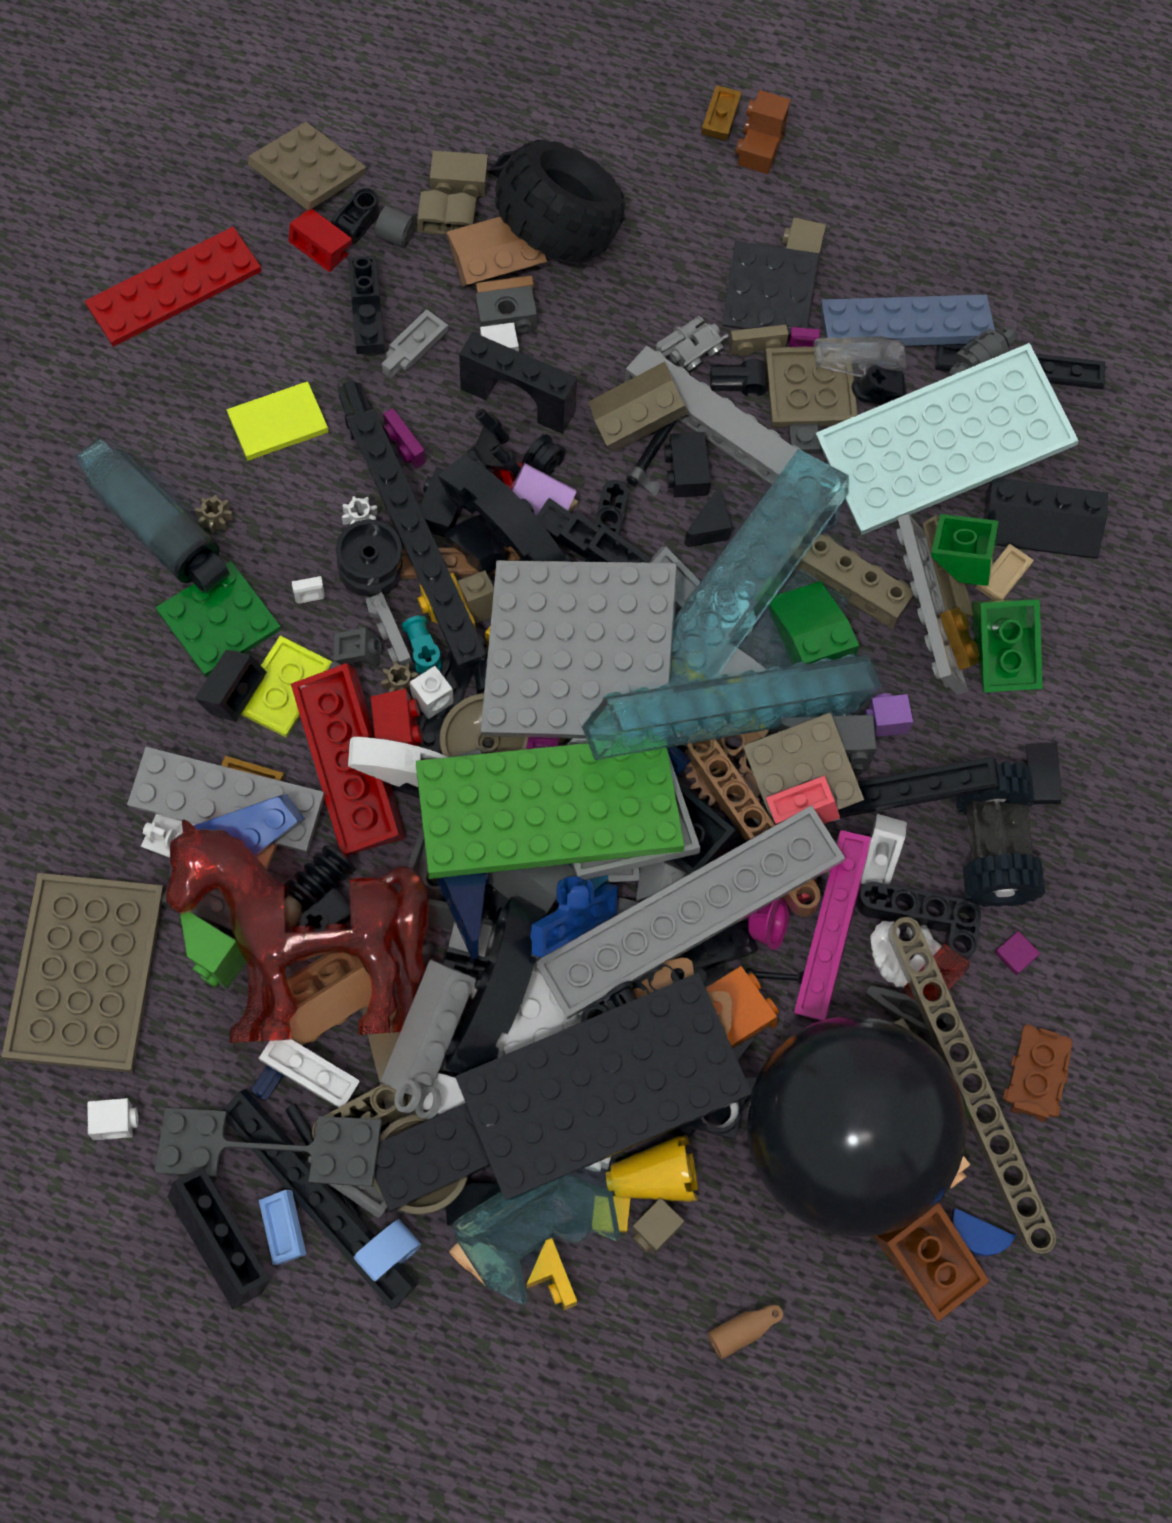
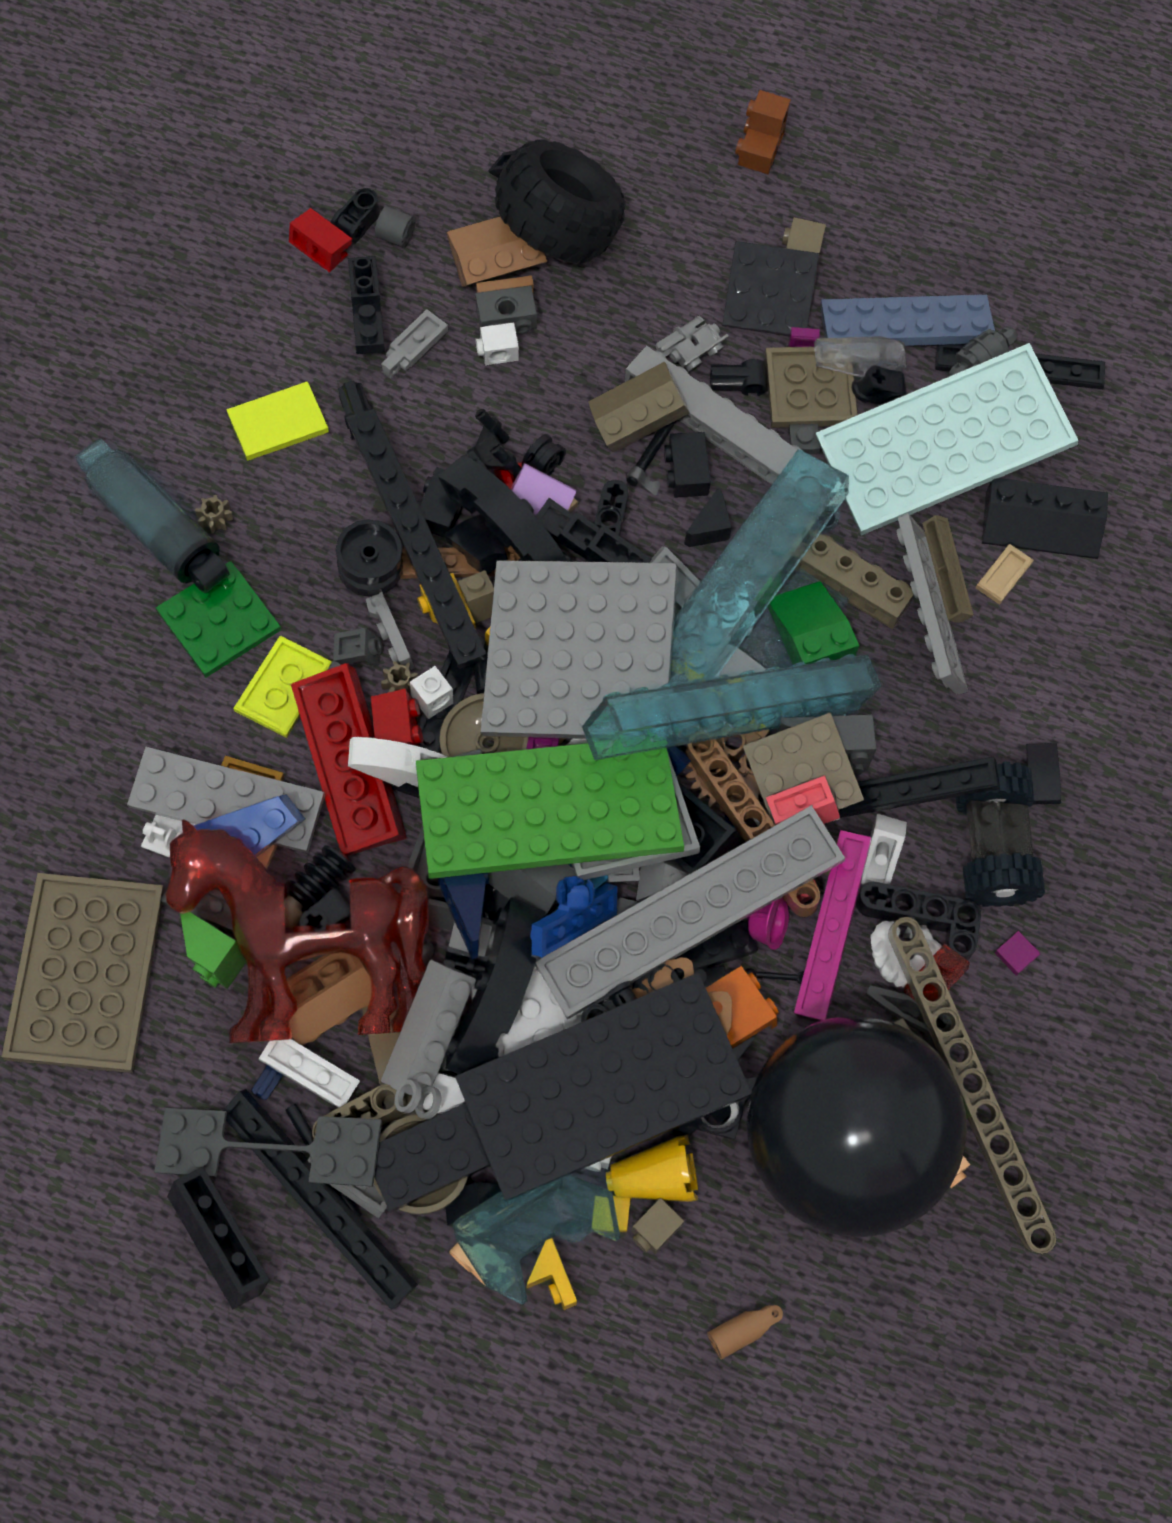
red plate [85,227,262,347] -> none
white brick [88,1098,138,1140] -> none
black brick [194,650,267,722] -> none
dark tan plate [248,122,366,211] -> none
light blue tile [259,1190,306,1265] -> none
white tile [292,576,325,604] -> none
white gear [342,496,378,525] -> none
light blue panel [354,1219,422,1281] -> none
magenta plate [382,408,425,469] -> none
teal connector [401,615,442,675] -> none
dark tan brick [417,190,476,235] -> none
dark tan brick [430,150,488,198] -> none
black arch [459,332,577,434] -> none
pearl gold plate [701,85,742,141] -> none
dark tan plate [728,325,788,356] -> none
medium lavender brick [864,693,913,737] -> none
dark orange slope [874,1202,989,1322] -> none
green slope [931,514,999,586] -> none
pearl gold plate [939,607,979,670] -> none
blue tile [951,1208,1016,1257] -> none
green slope [972,598,1043,693] -> none
dark orange piece [1003,1024,1073,1123] -> none

